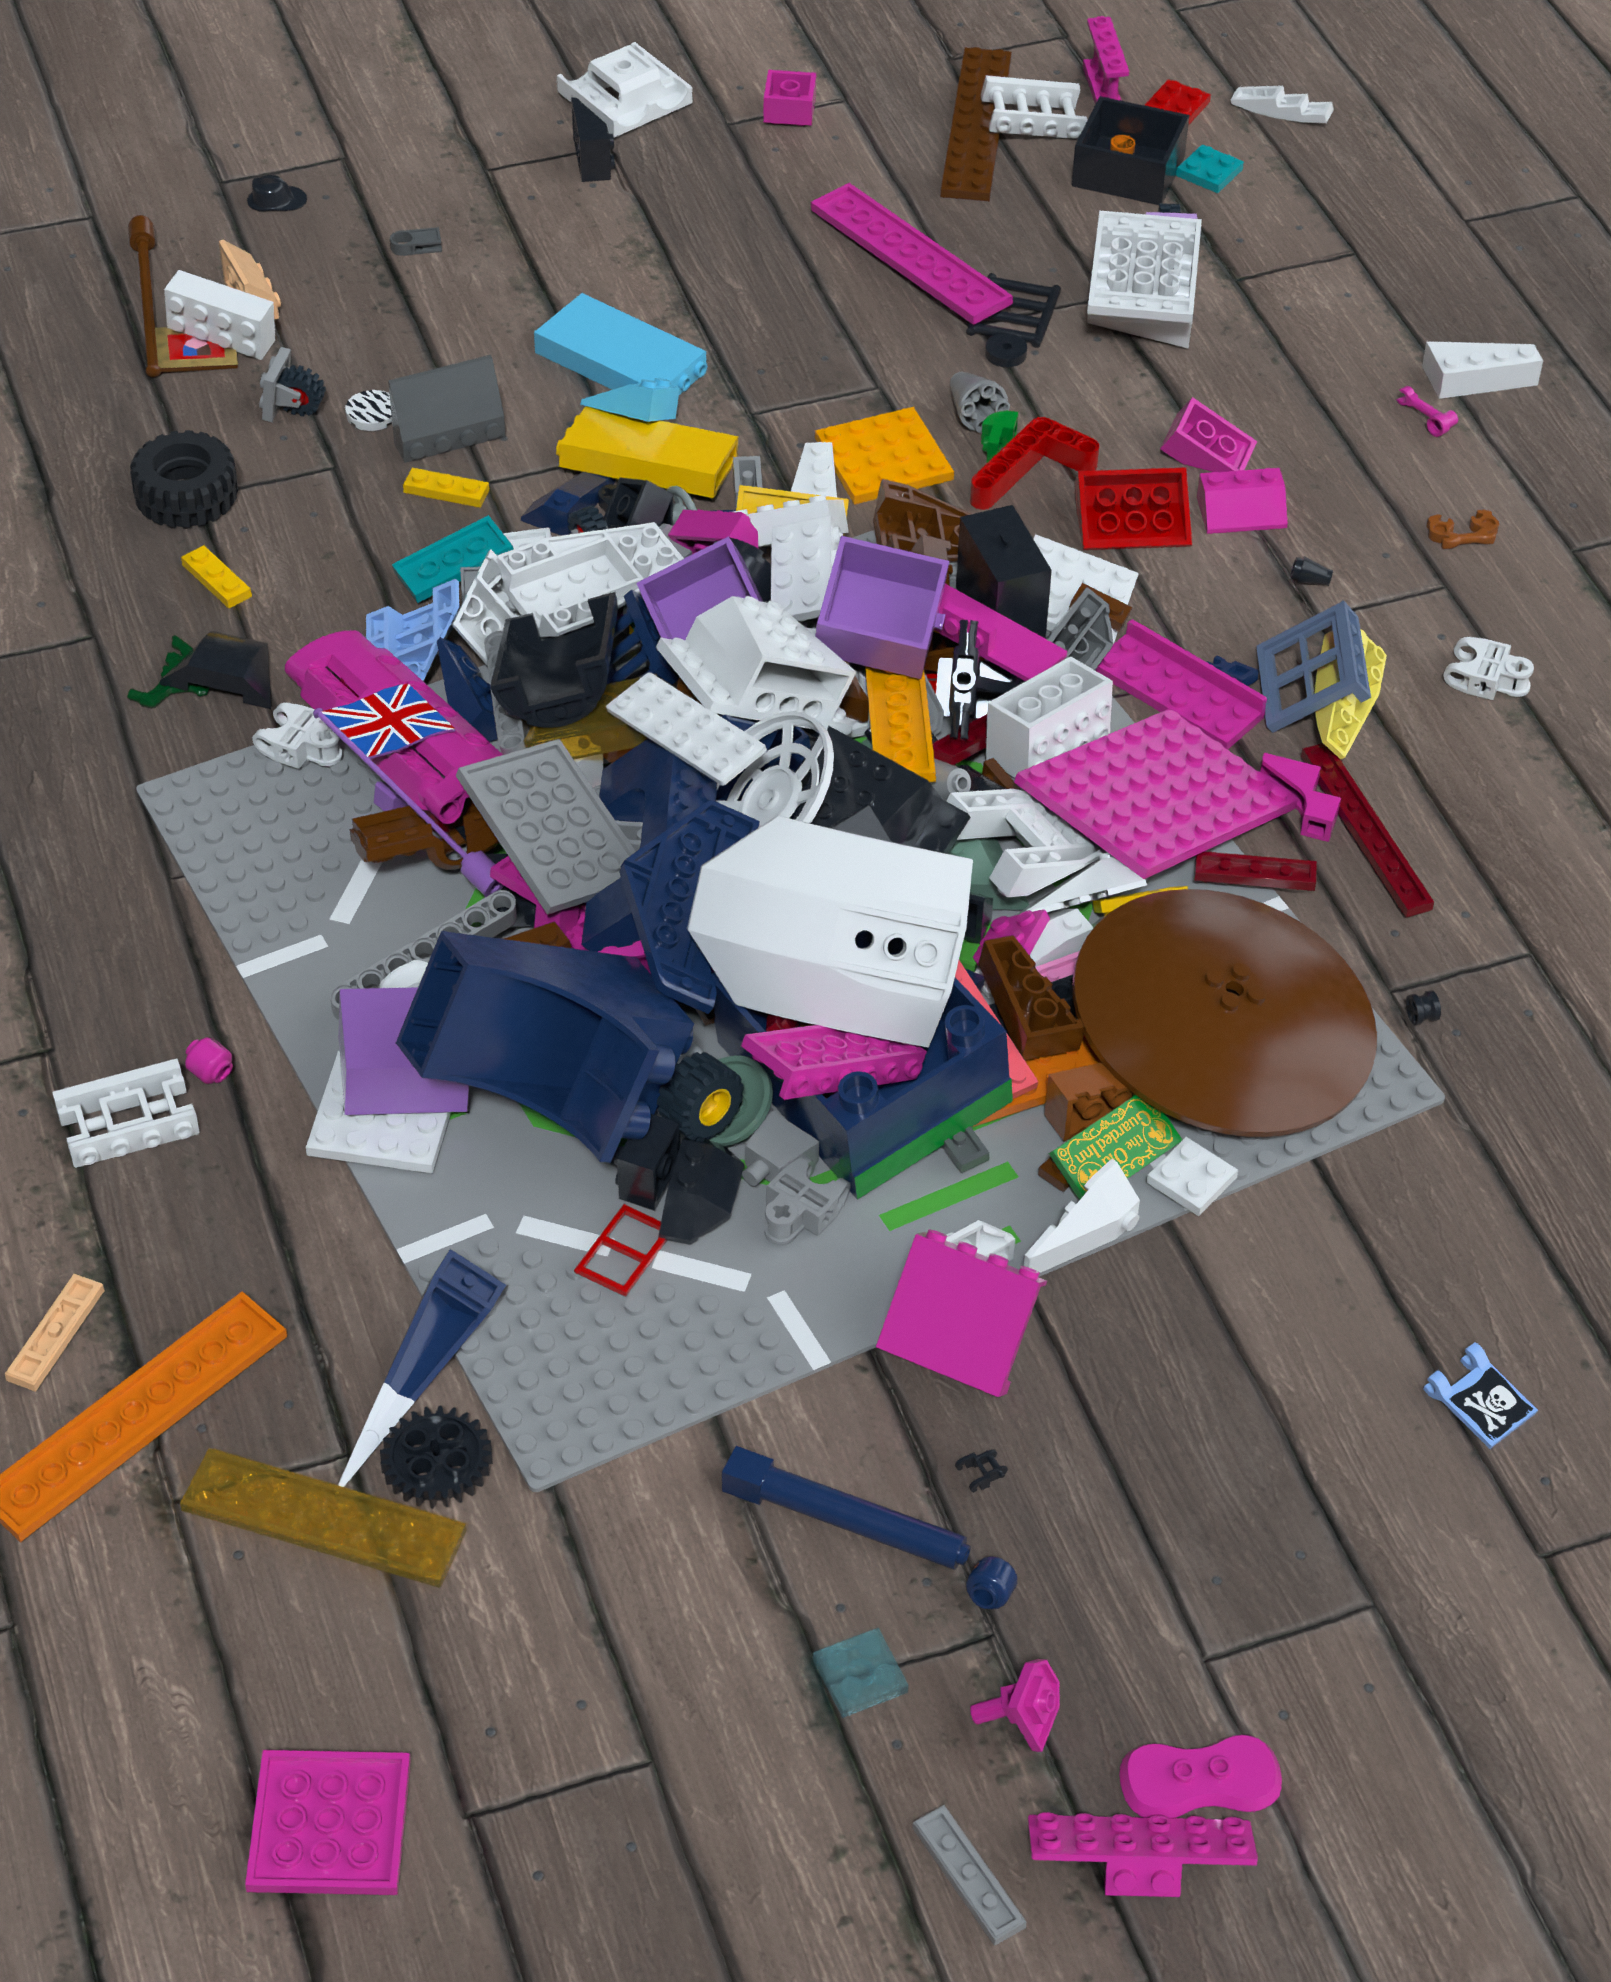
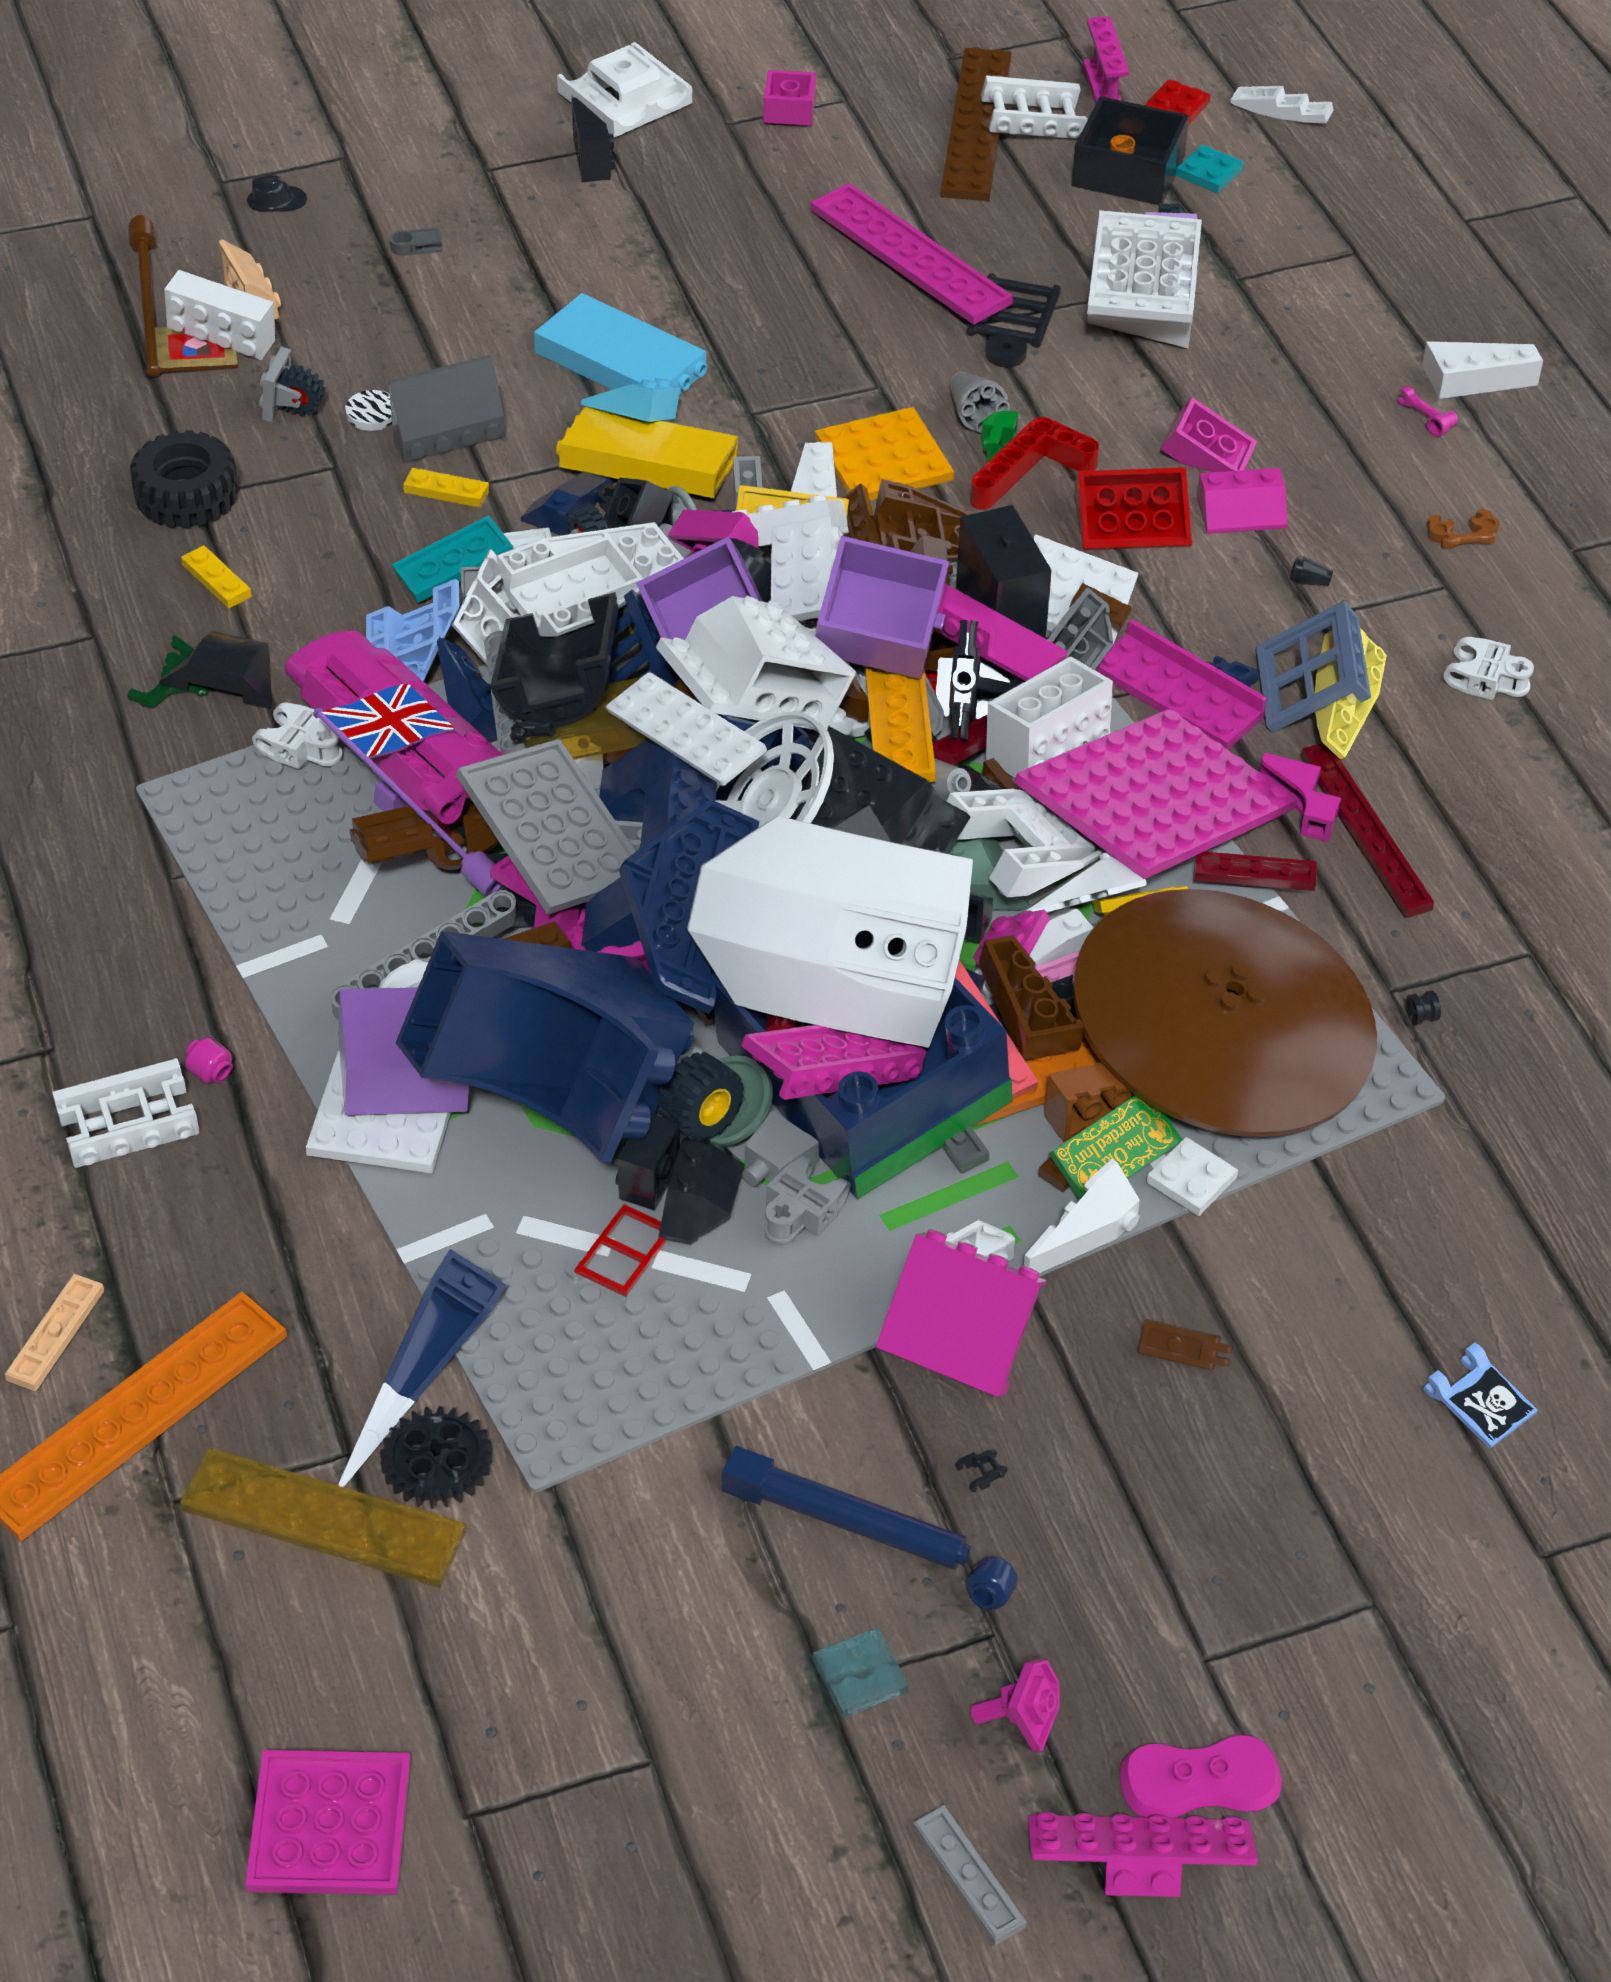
none -> black arm [510,721,556,743]
none -> reddish brown tile [842,483,881,545]
none -> reddish brown hinge [1138,1319,1233,1370]

